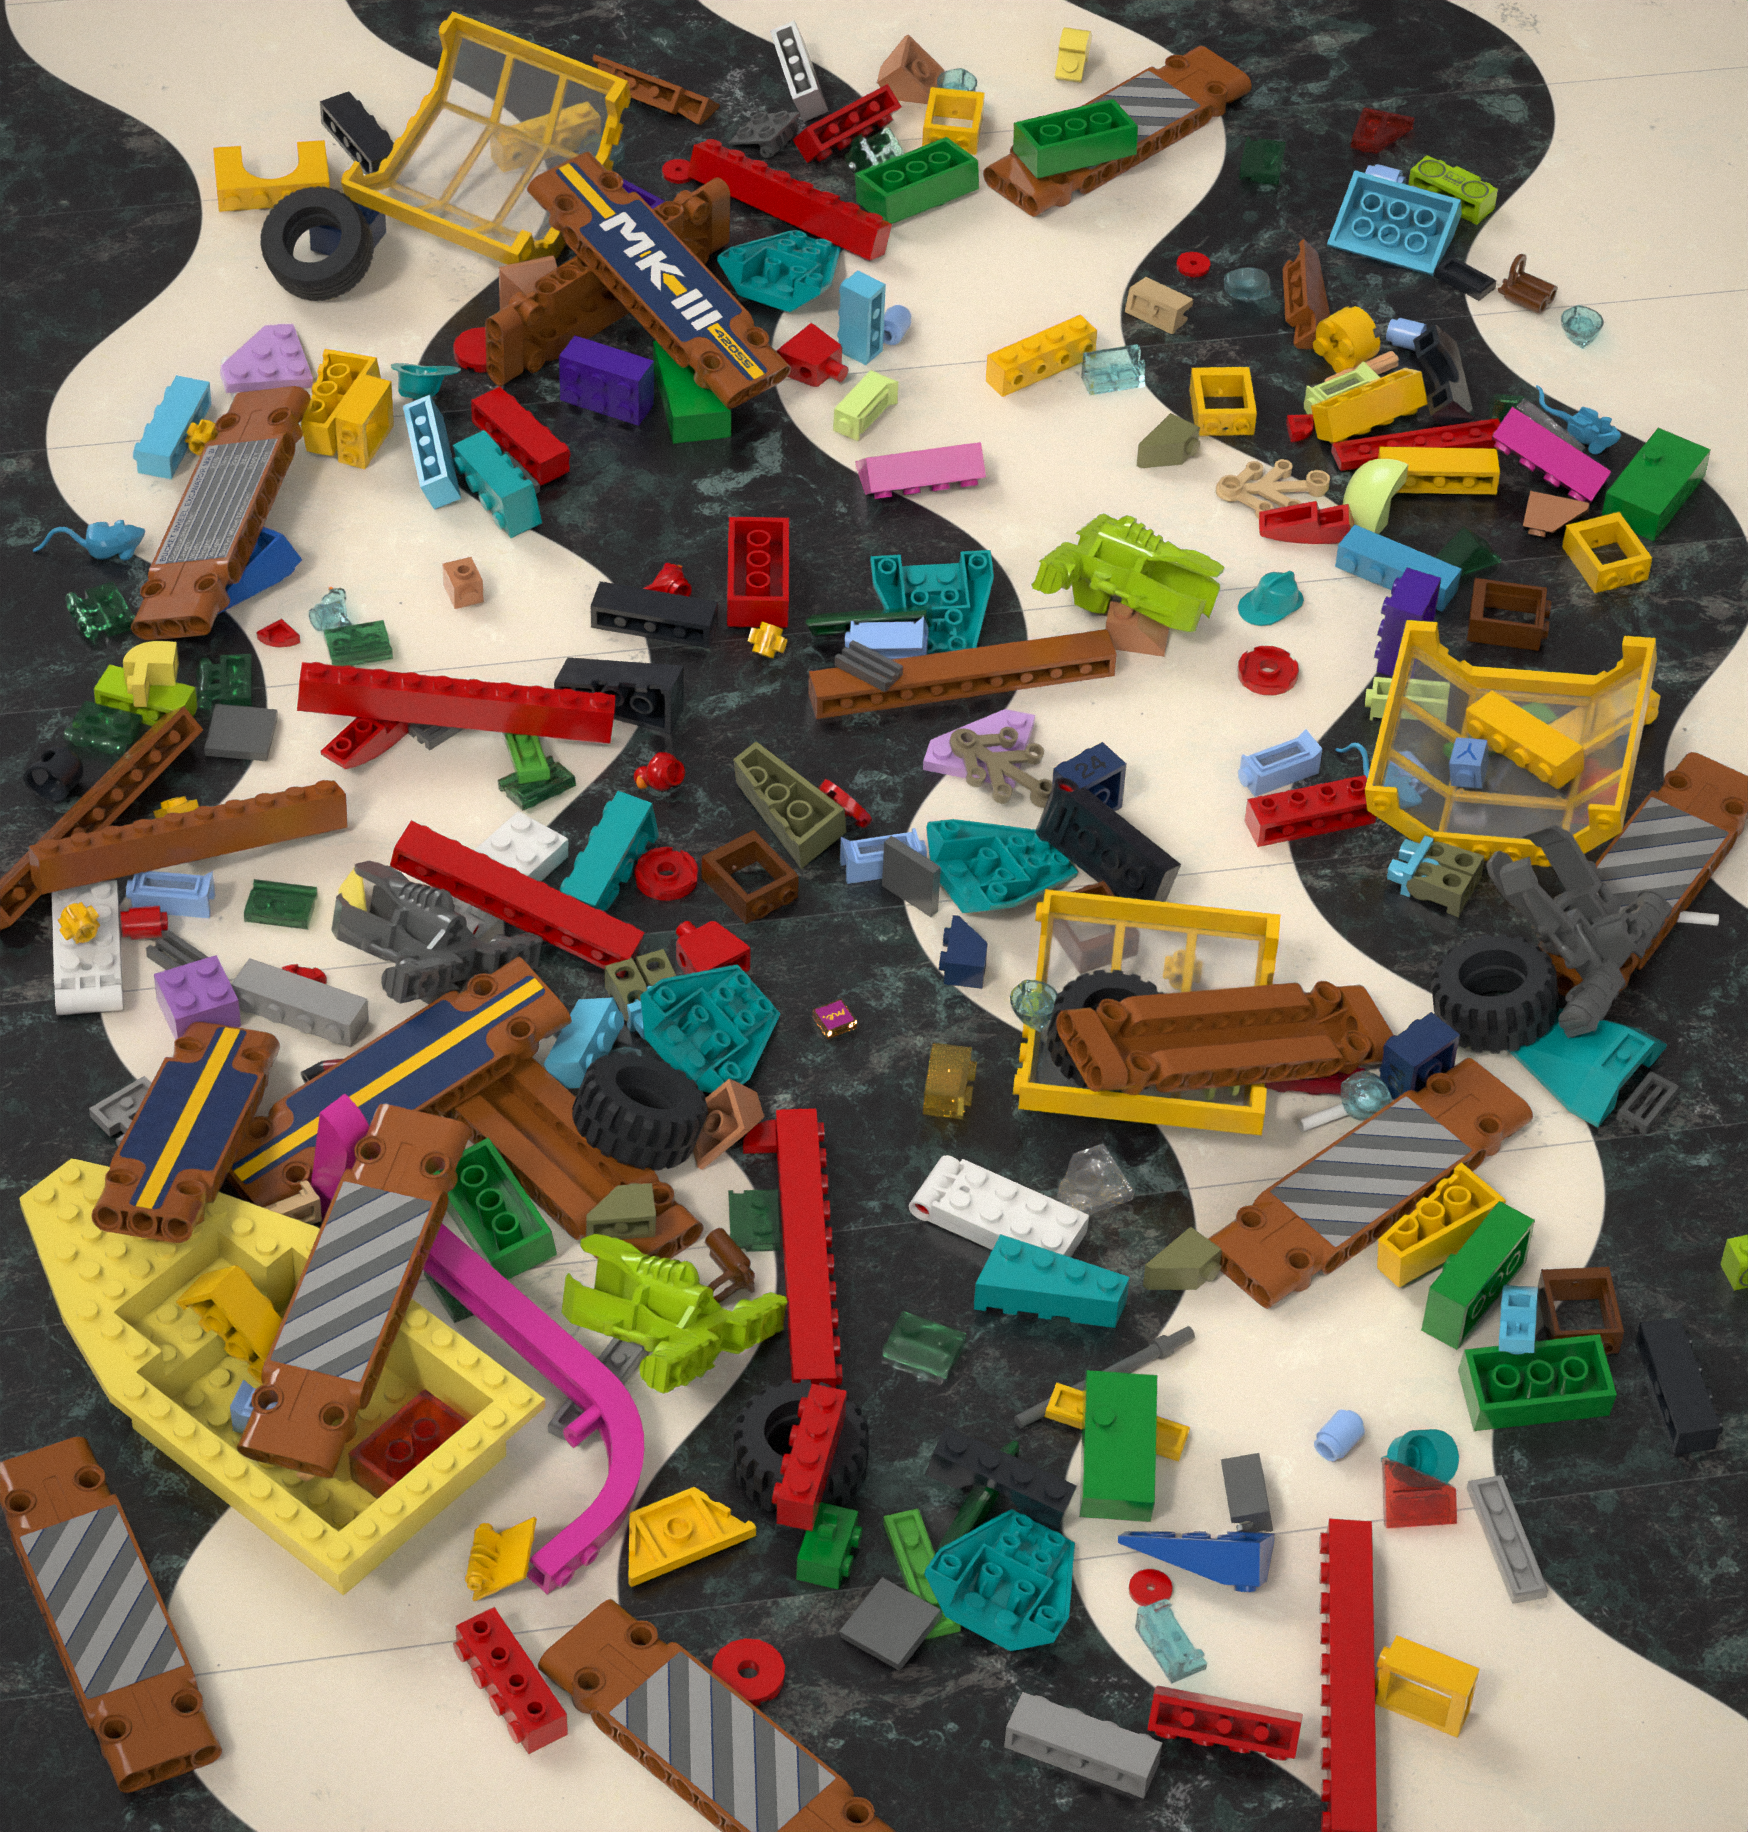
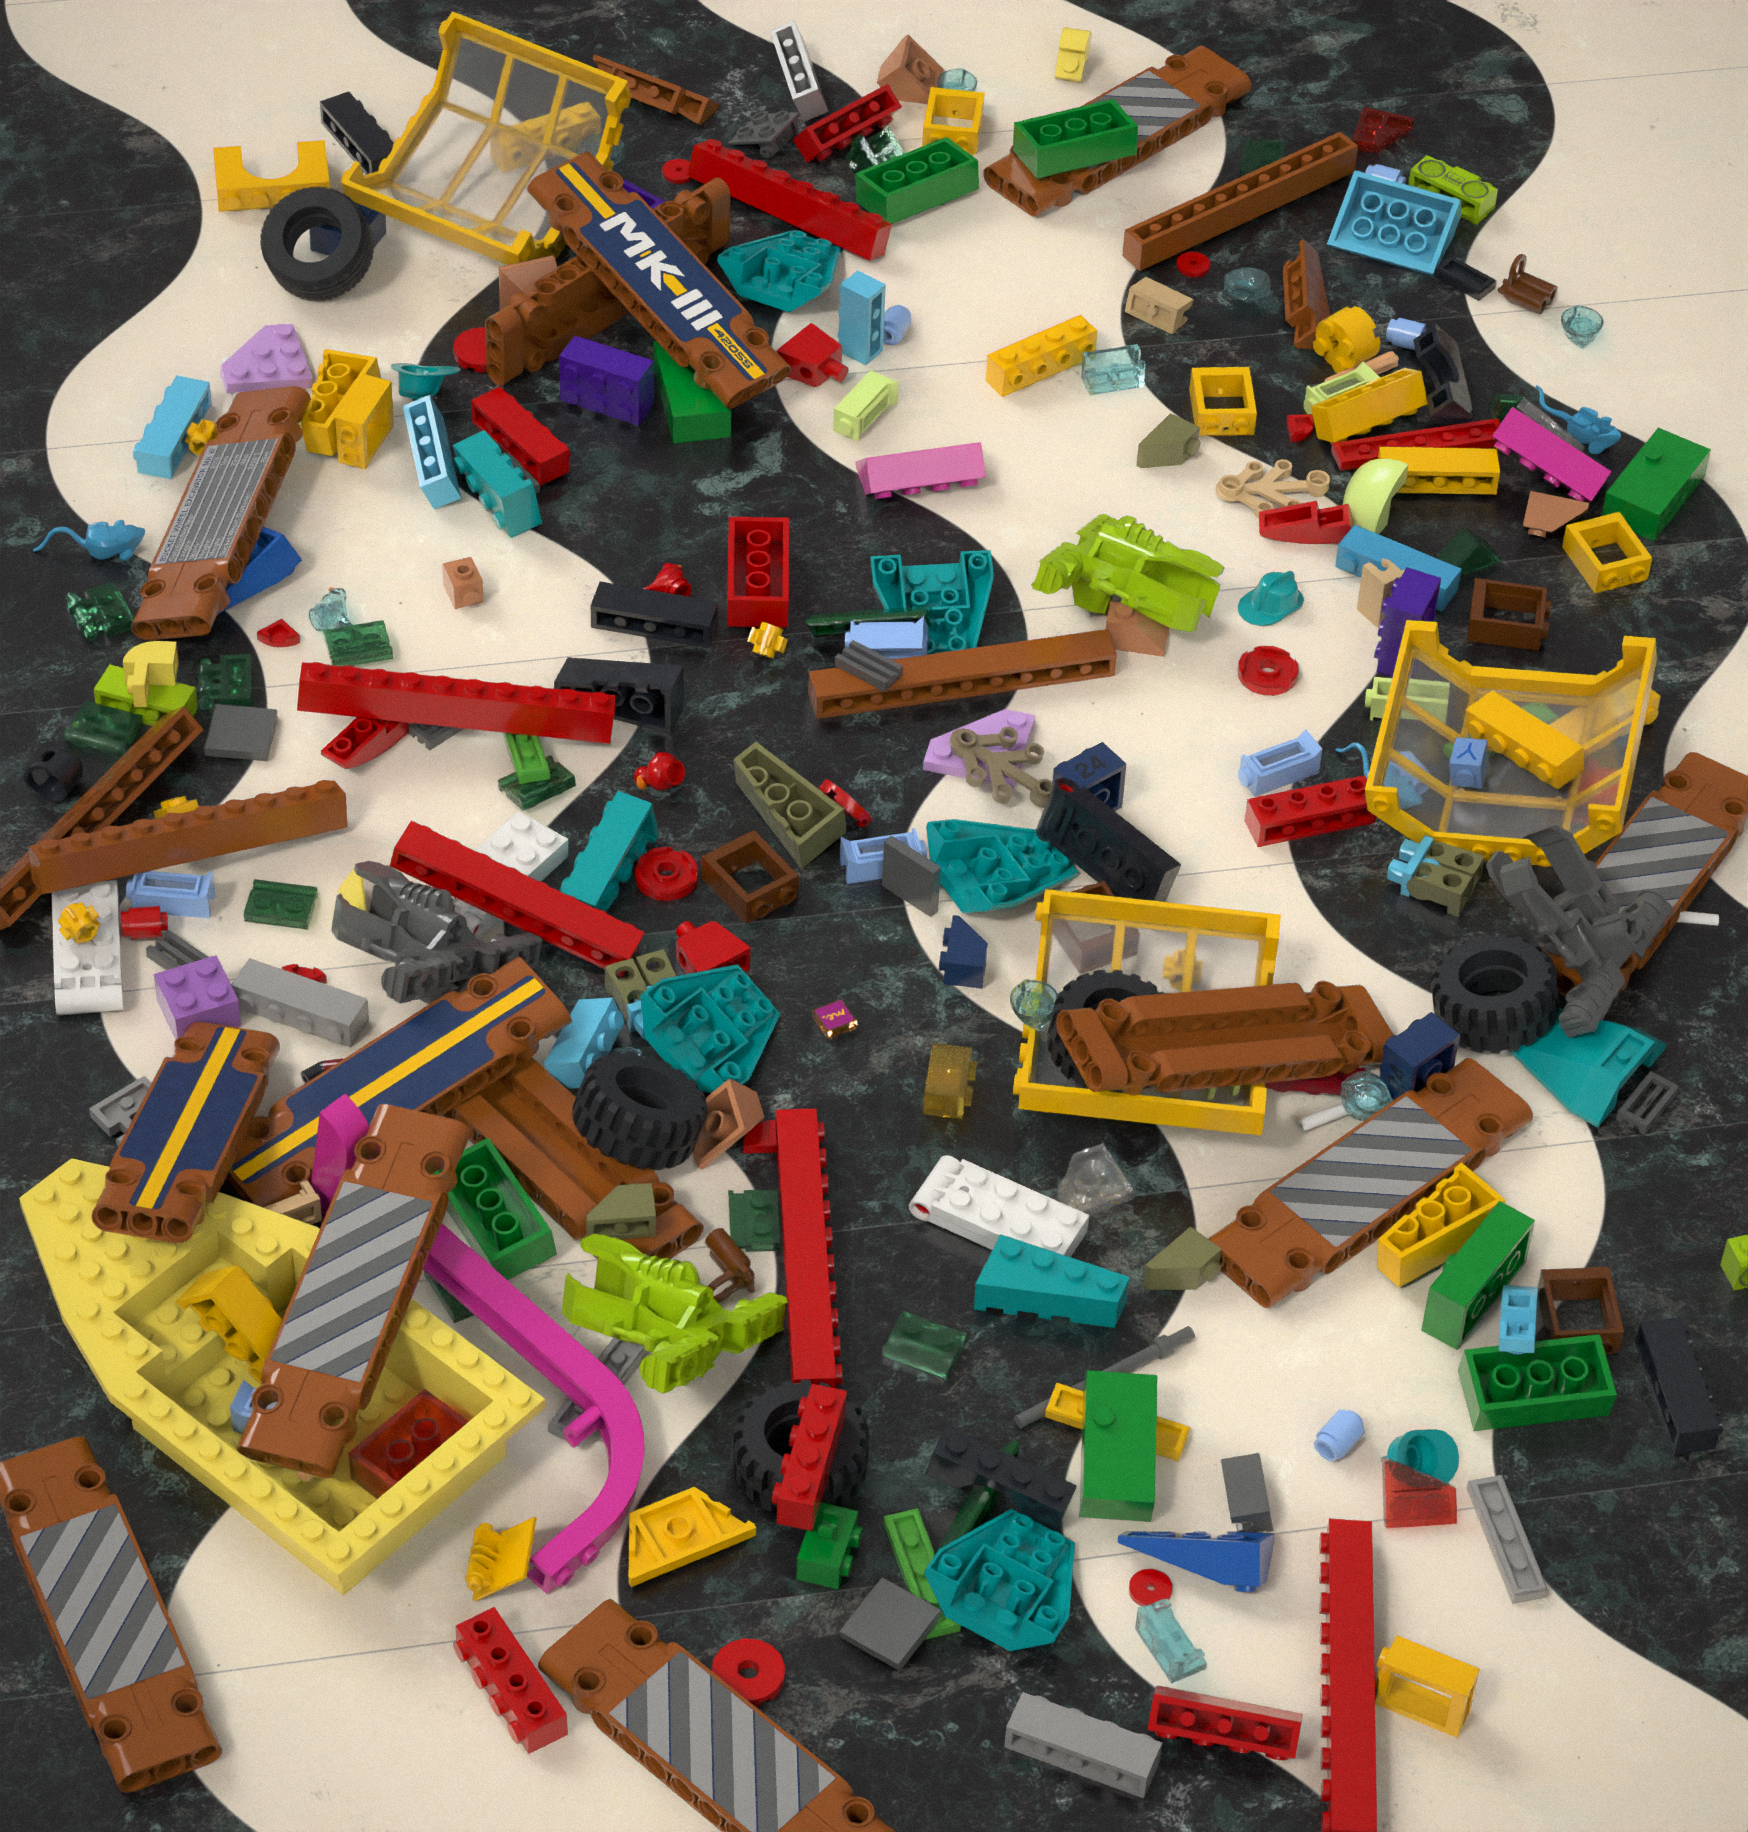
none -> dark orange brick [1122,132,1358,271]
none -> tan hinge [1357,558,1405,628]

